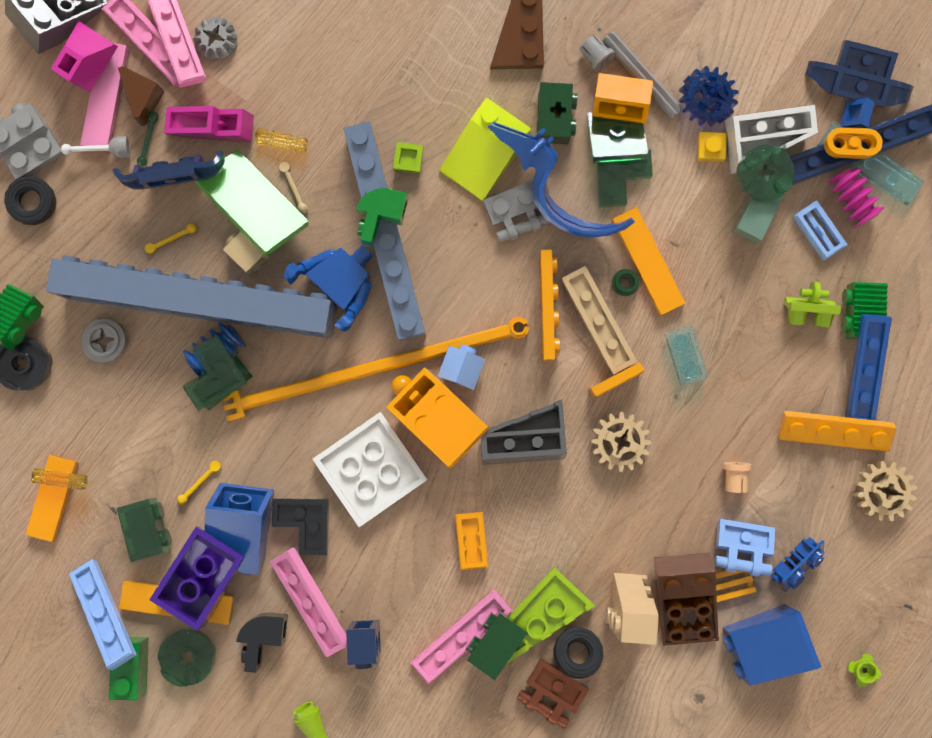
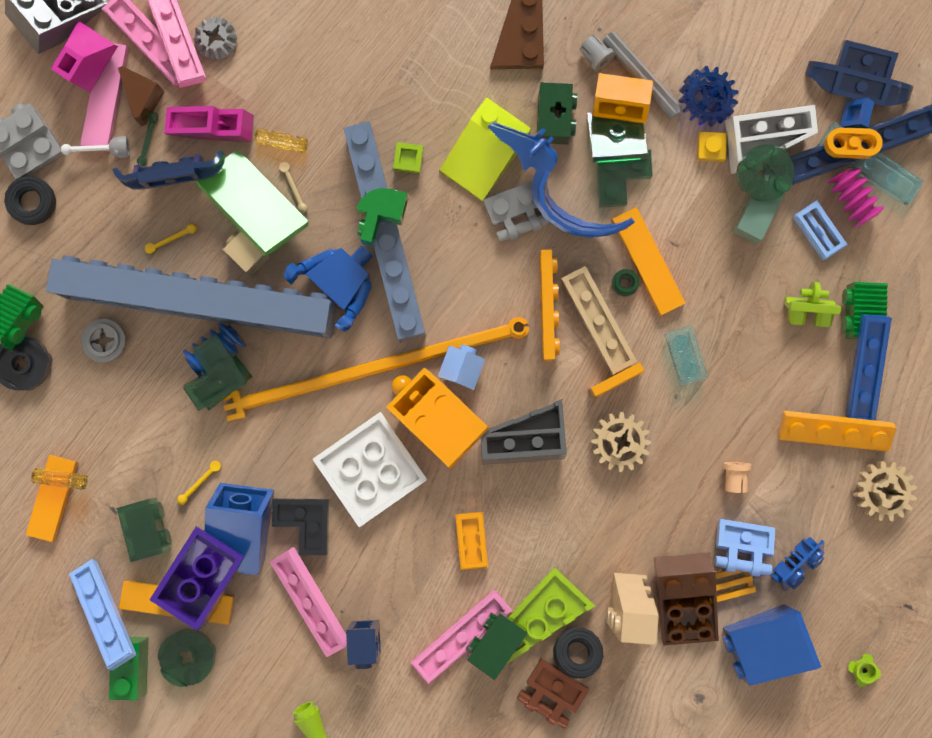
black brick [236,612,288,673] -> none

